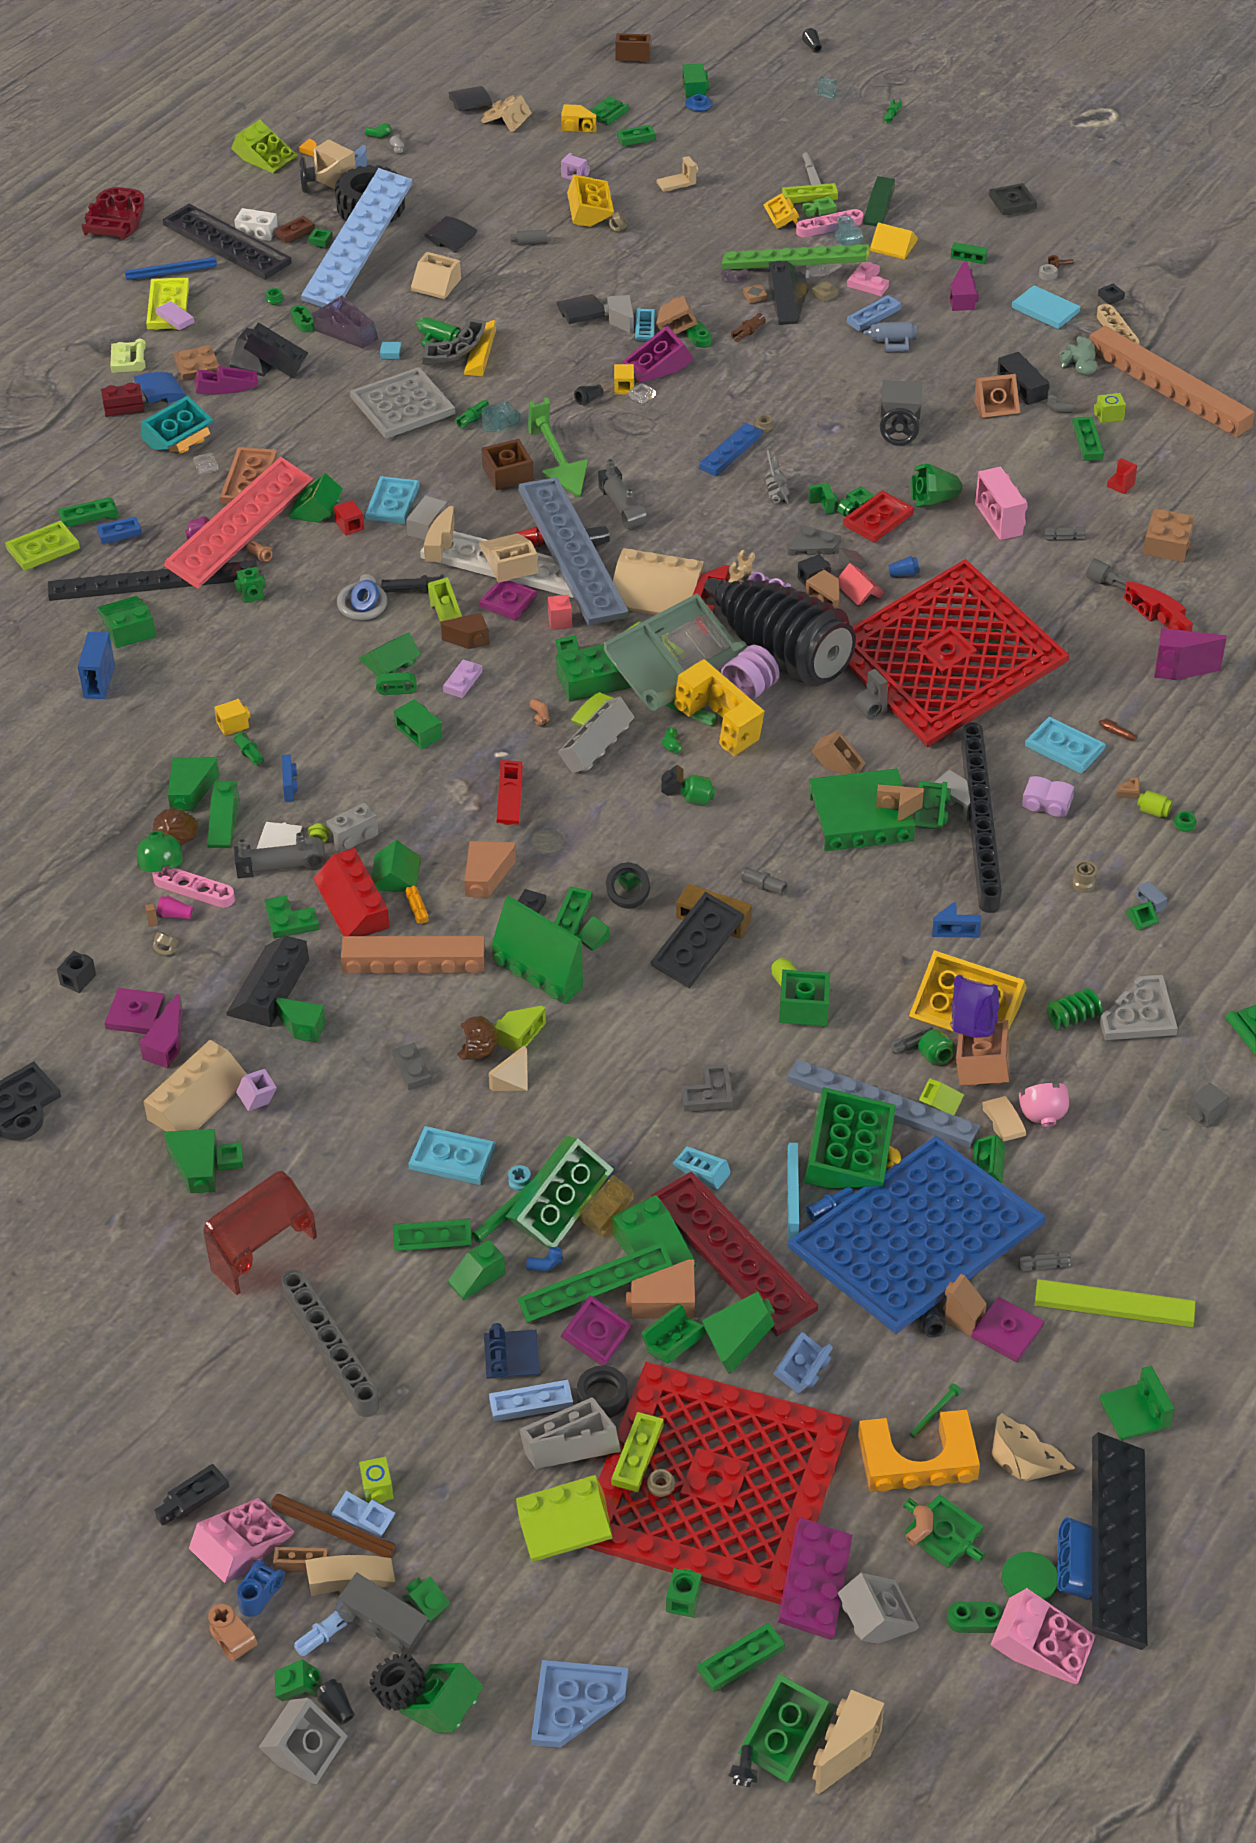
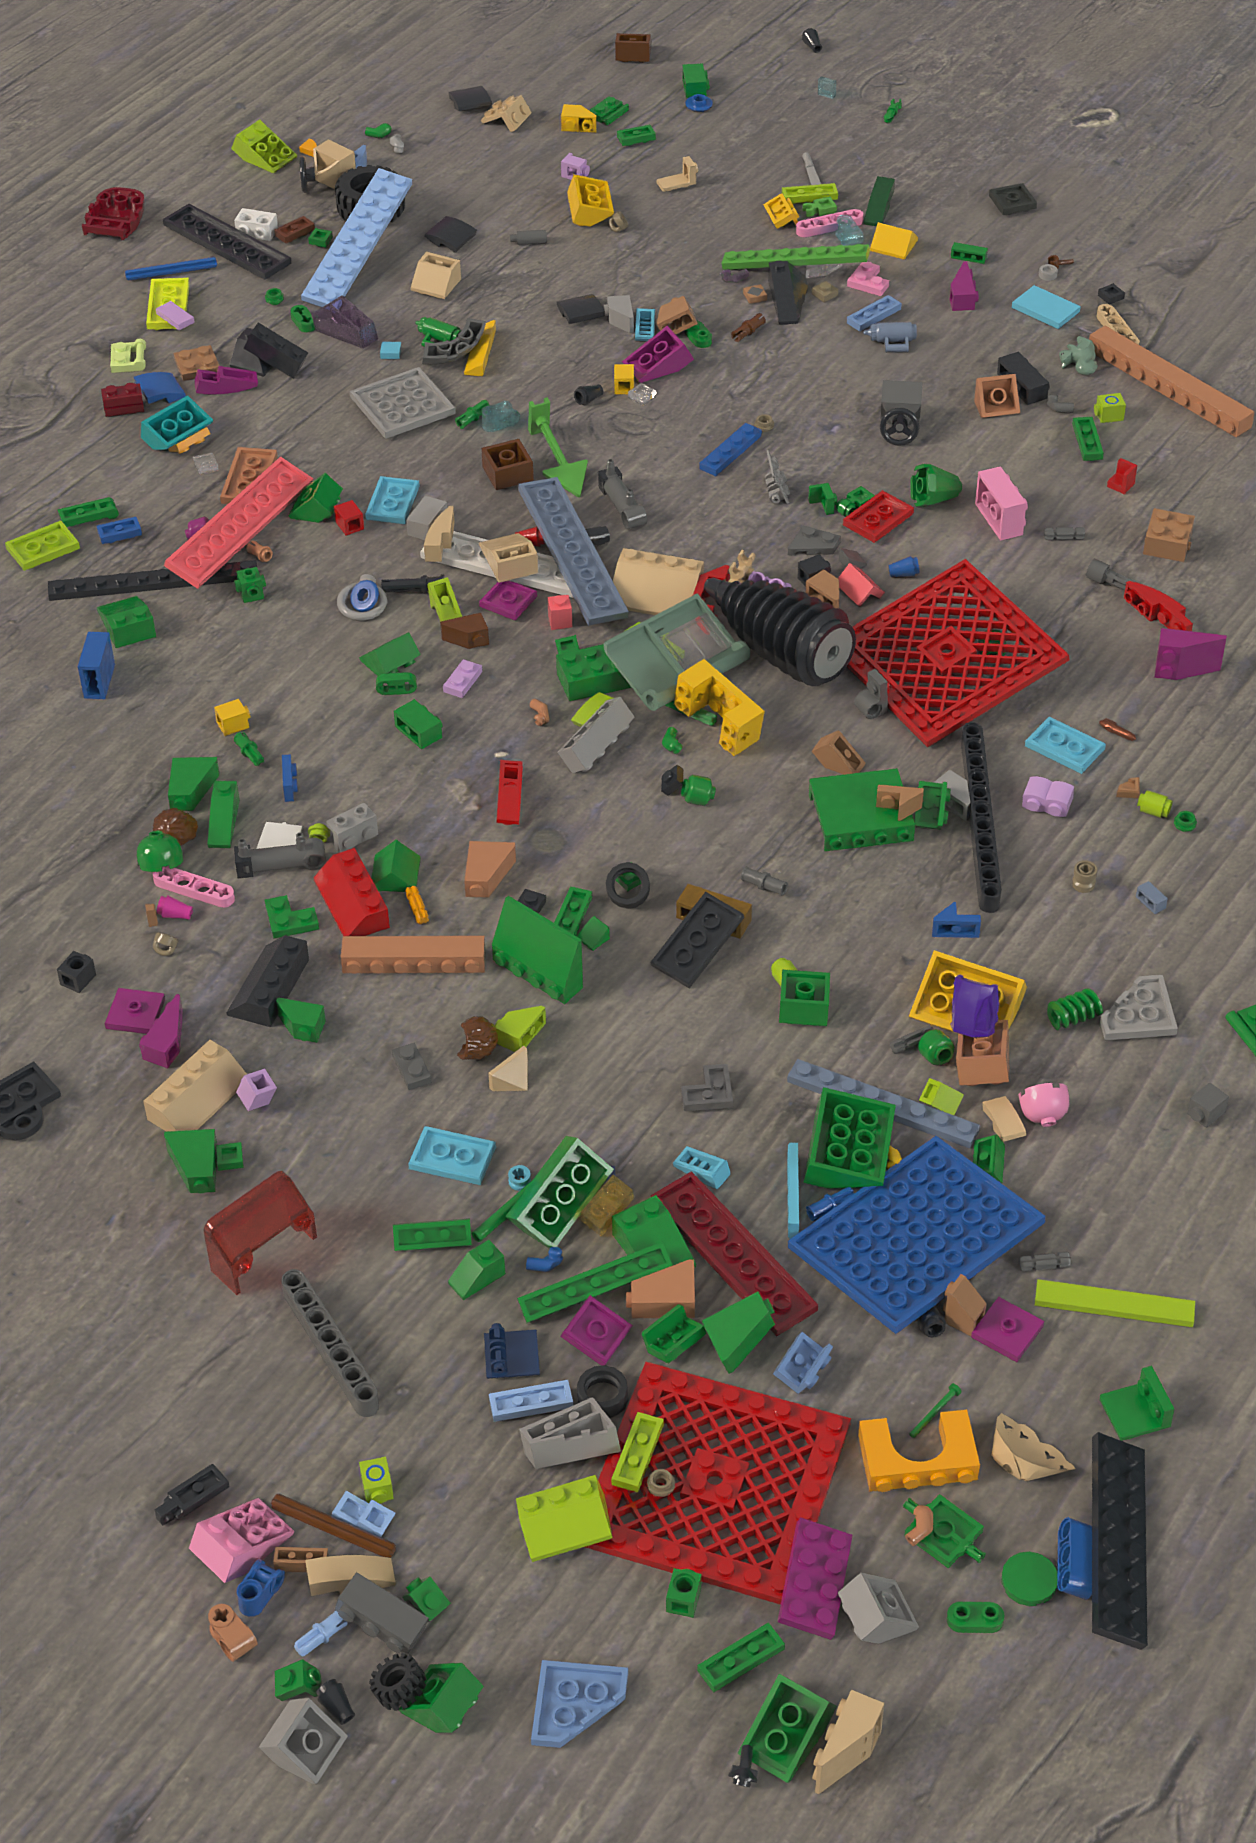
lavender wheel [721,645,780,700] -> none
bright pink slope [991,1588,1096,1684] -> none
green slope [1125,901,1159,930] -> none

